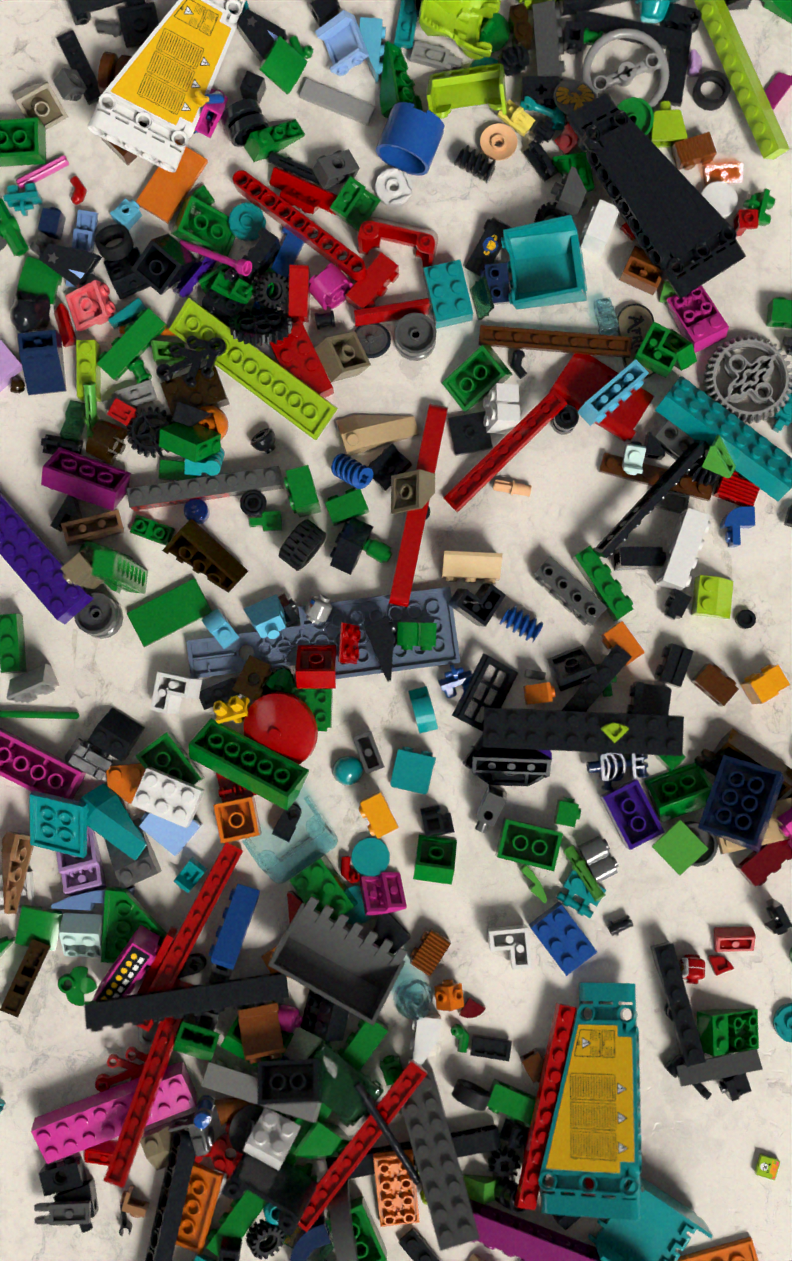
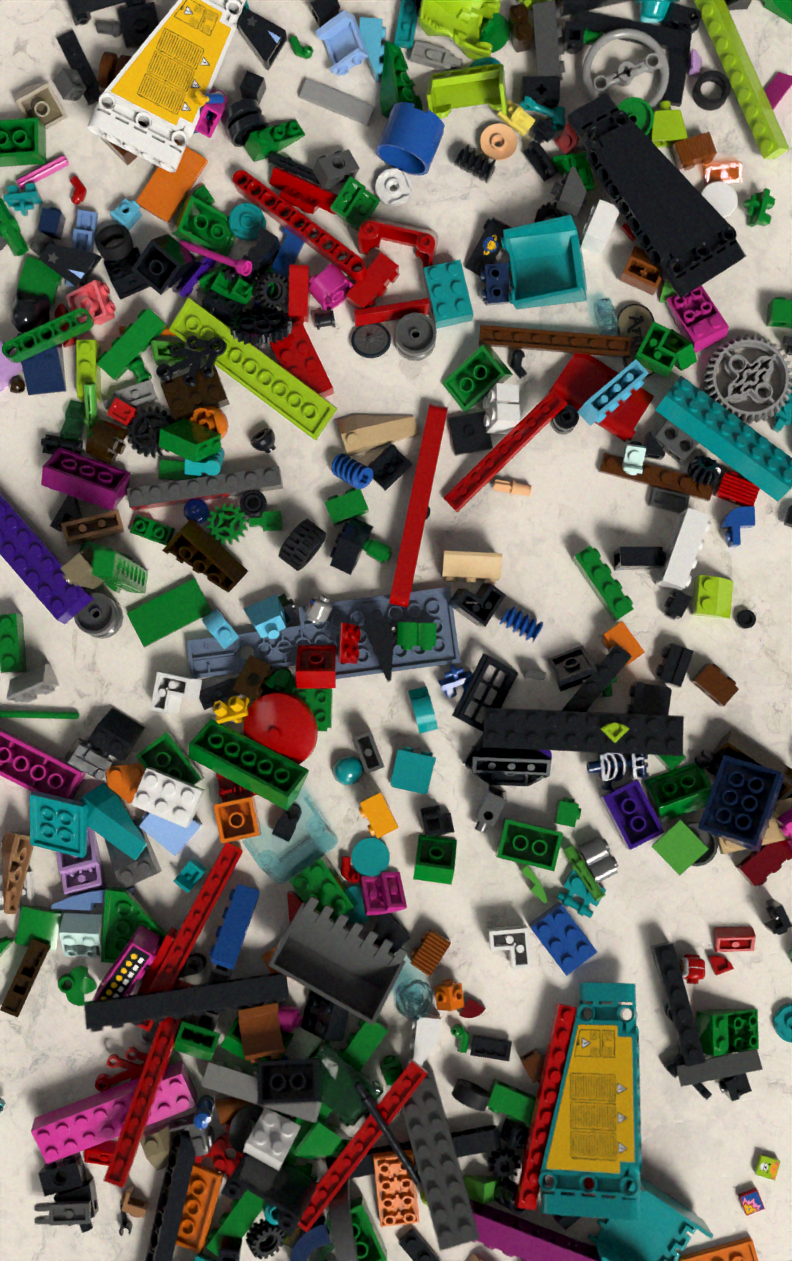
teal slope [108,298,147,329] -> none
black tile [173,402,212,427] -> none
green slope [259,36,308,95] -> none
green brick [283,465,321,518] -> none
dark tan brick [315,331,371,382] -> none
dark tan slope [391,469,435,514] -> none
clear green piece [470,276,495,320] -> none
black gear [498,44,530,77] -> none
orange slope [523,682,555,705] -> none
dark grey brick [533,556,607,626] -> none
shield [553,80,597,115] -> none
black plate [593,440,709,558] -> none
black pin [607,915,634,936] -> none
bright green slope [702,435,736,478] -> none
red bracket [733,209,758,236] -> none
light orange brick [740,664,790,704] -> none
none -> green beam [1,308,94,363]
none -> green gear [206,503,248,545]
none -> tile [738,1187,765,1216]

